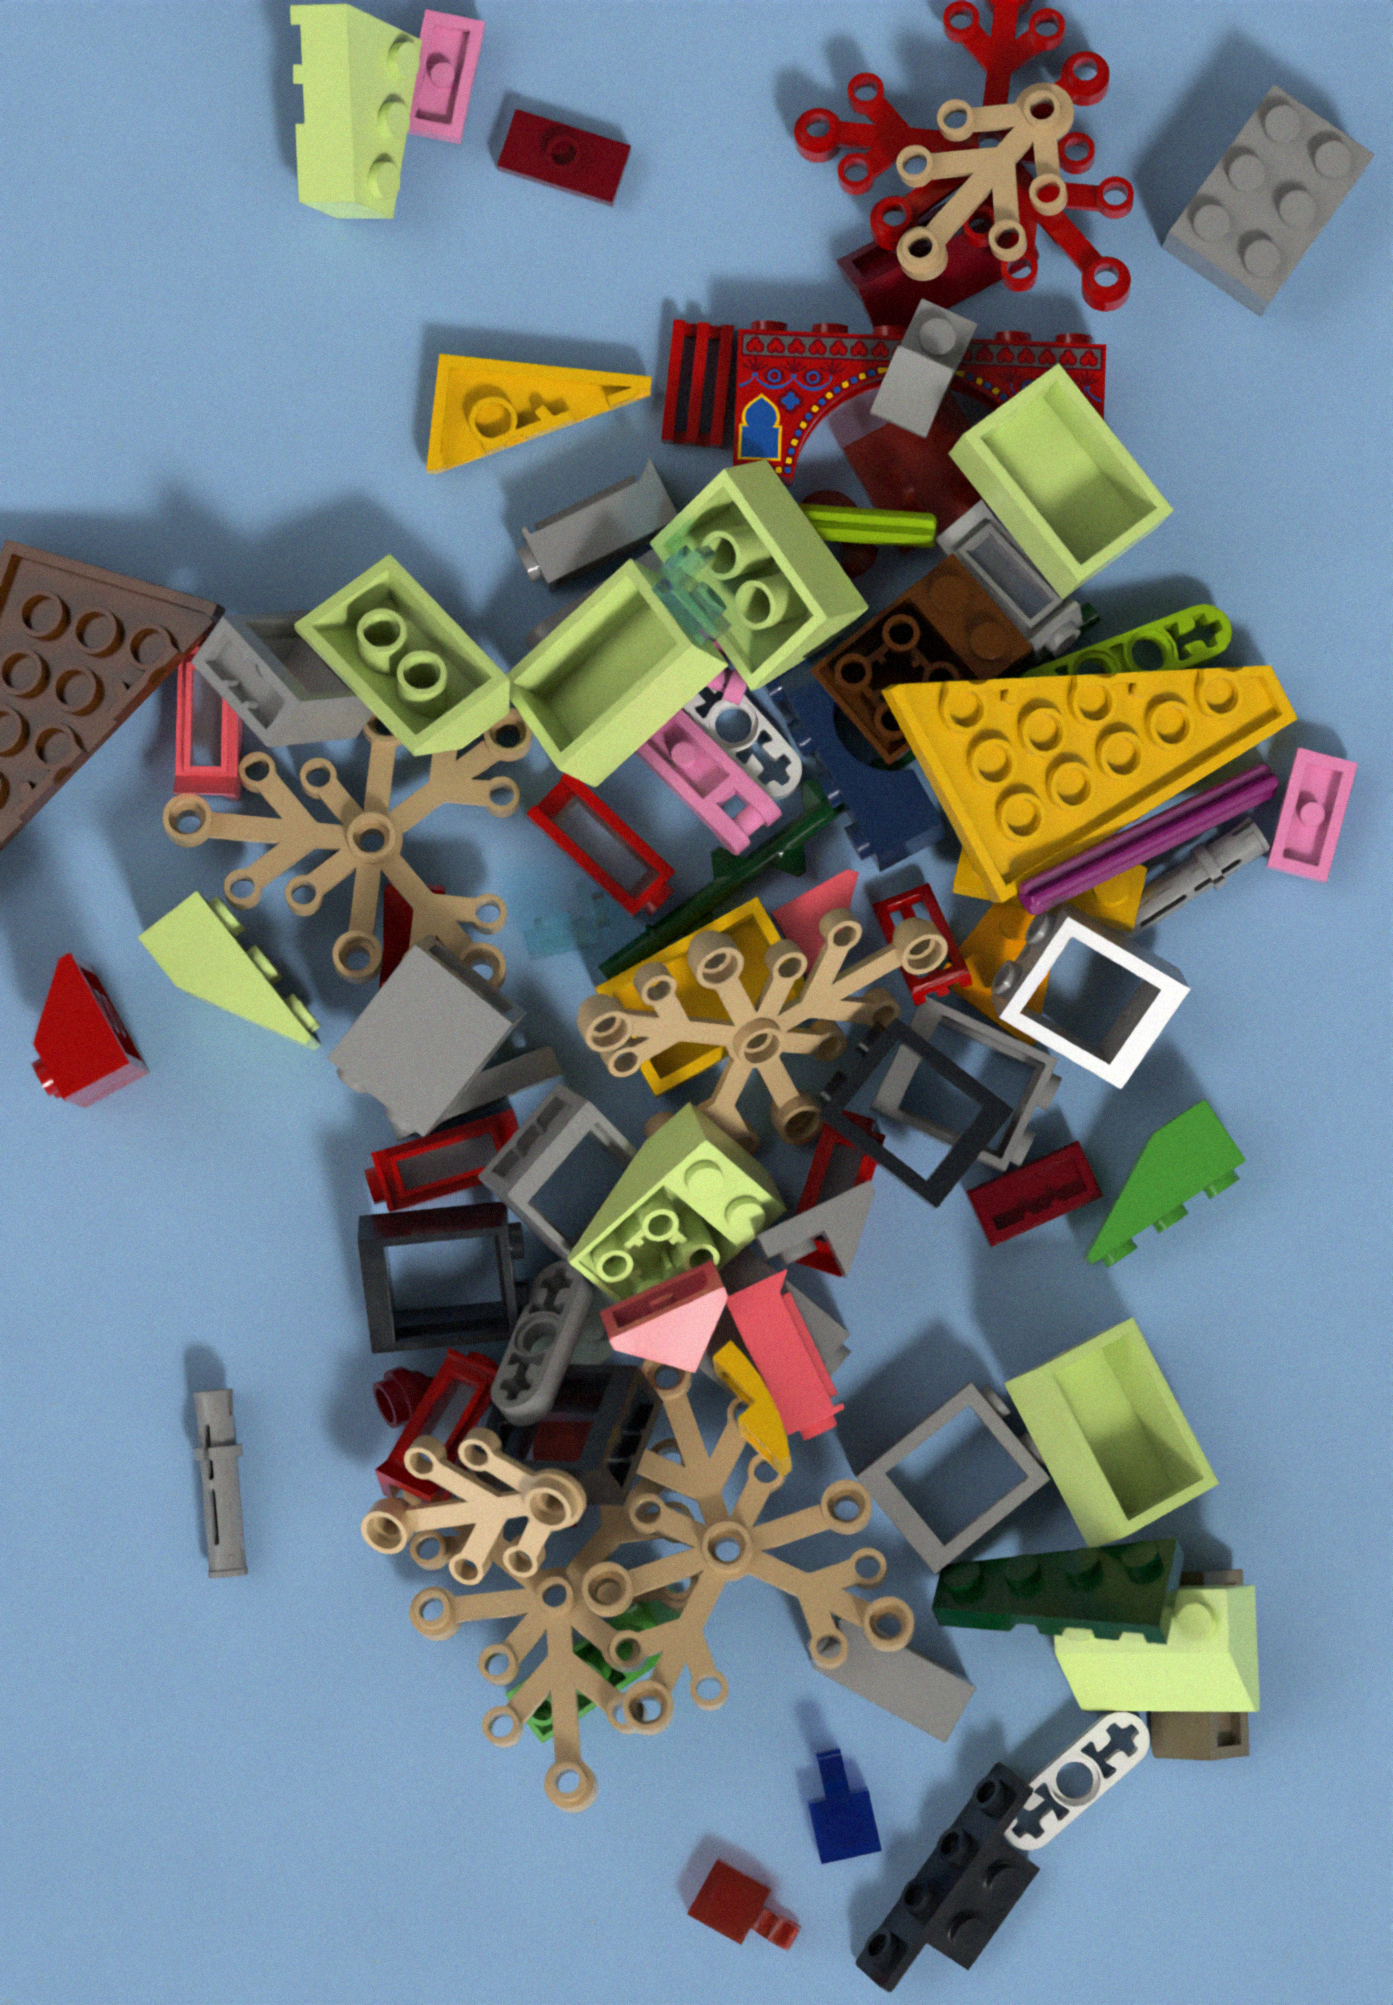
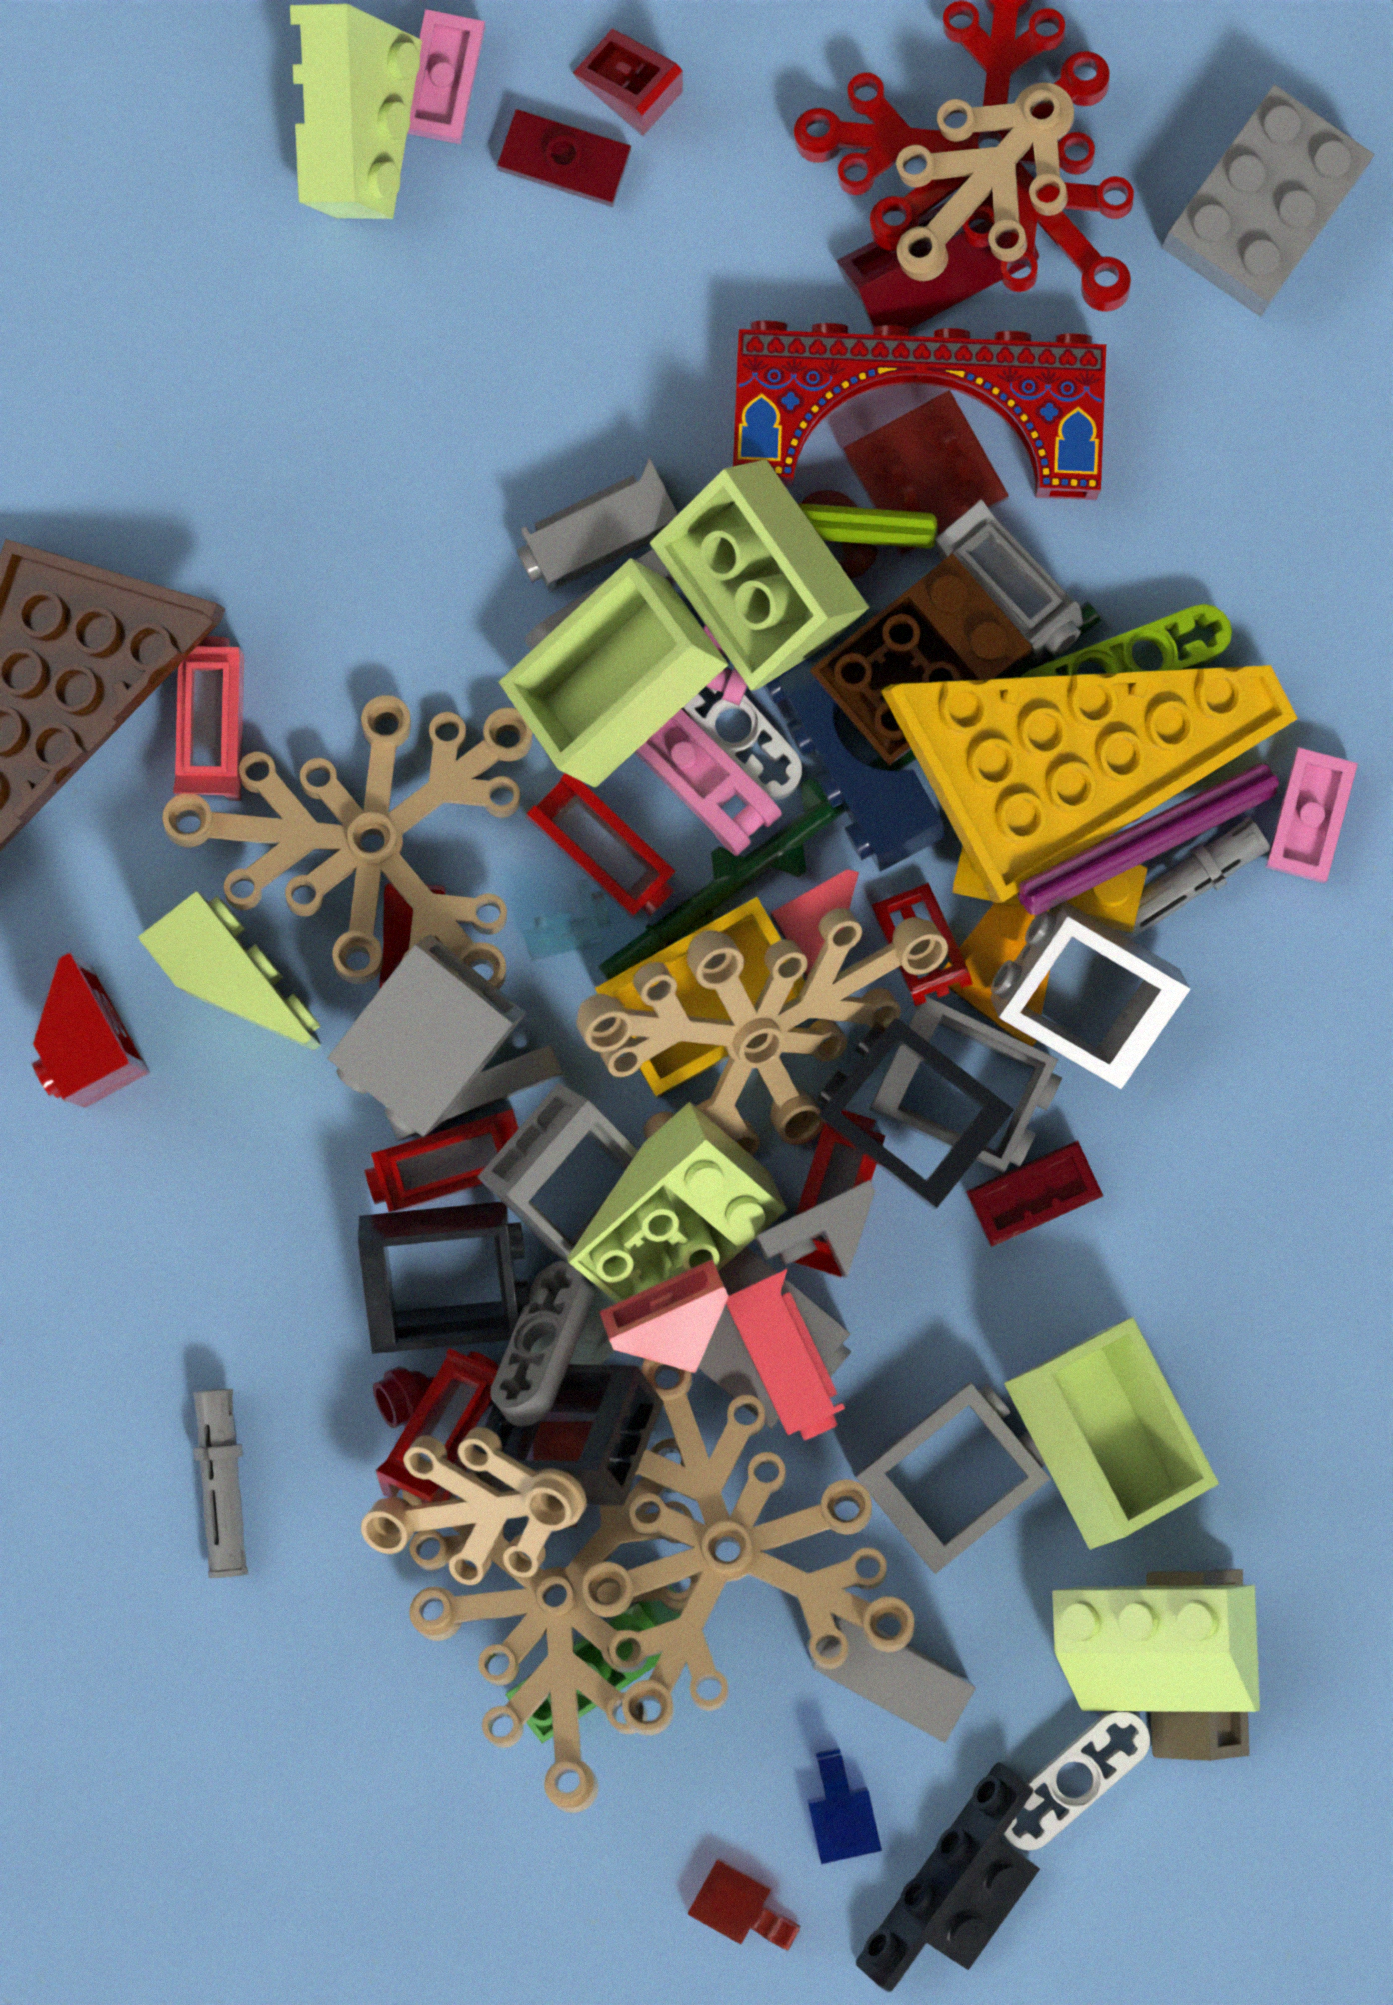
light grey window [191,609,374,748] -> none
yellowish green slope [294,553,510,757] -> none
yellow wing [426,354,652,474] -> none
clear light blue bracket [651,545,732,645] -> none
red tile [661,319,734,449] -> none
yellow slope [712,1340,792,1478] -> none
light grey slope [870,299,978,439] -> none
dark green wing [931,1538,1184,1645] -> none
yellowish green piece [949,363,1174,600] -> none
bright green slope [1082,1099,1246,1268] -> none
none -> red slope [572,28,683,136]

